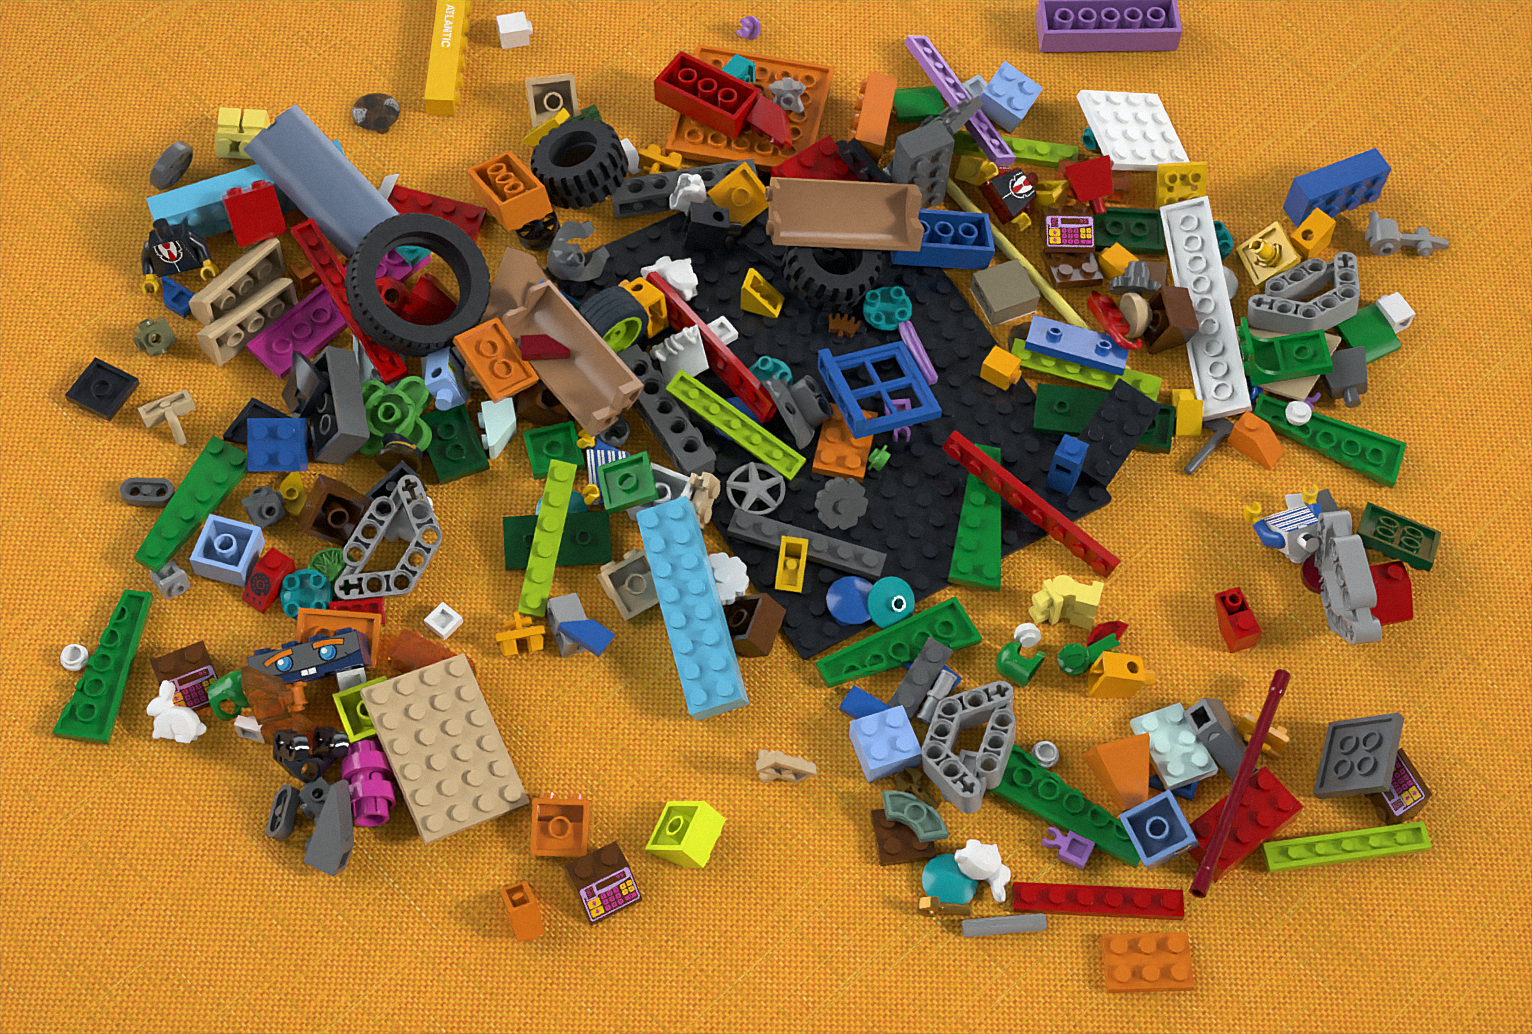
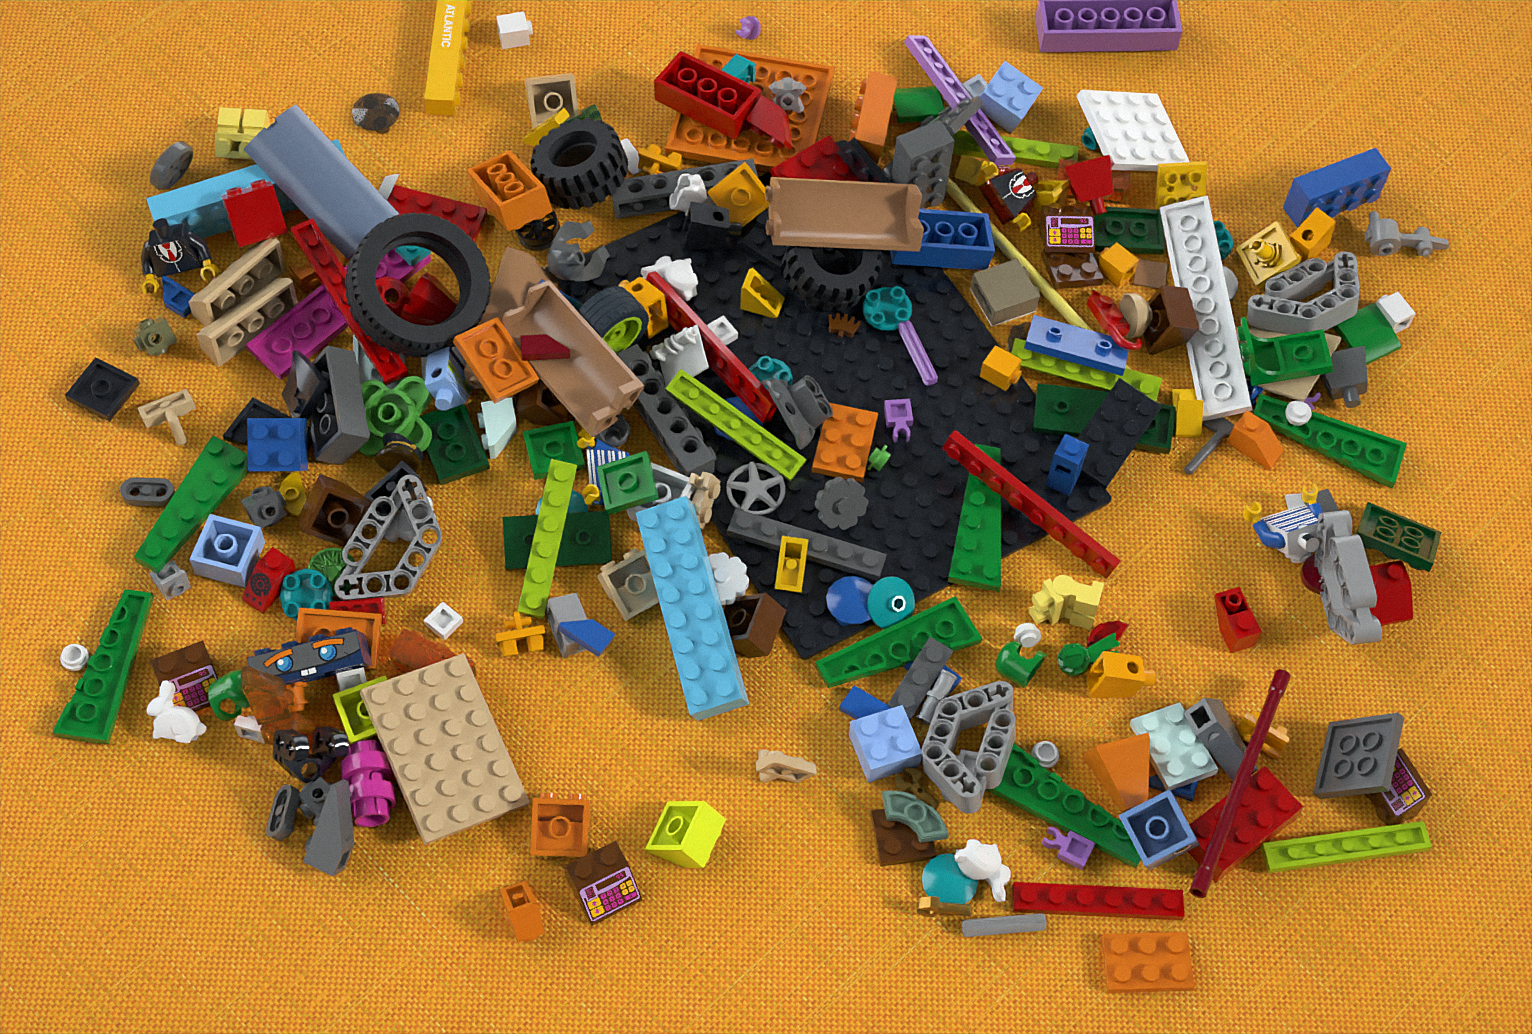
blue window [818,341,942,439] -> none
dark grey plant [1109,261,1161,300] -> none

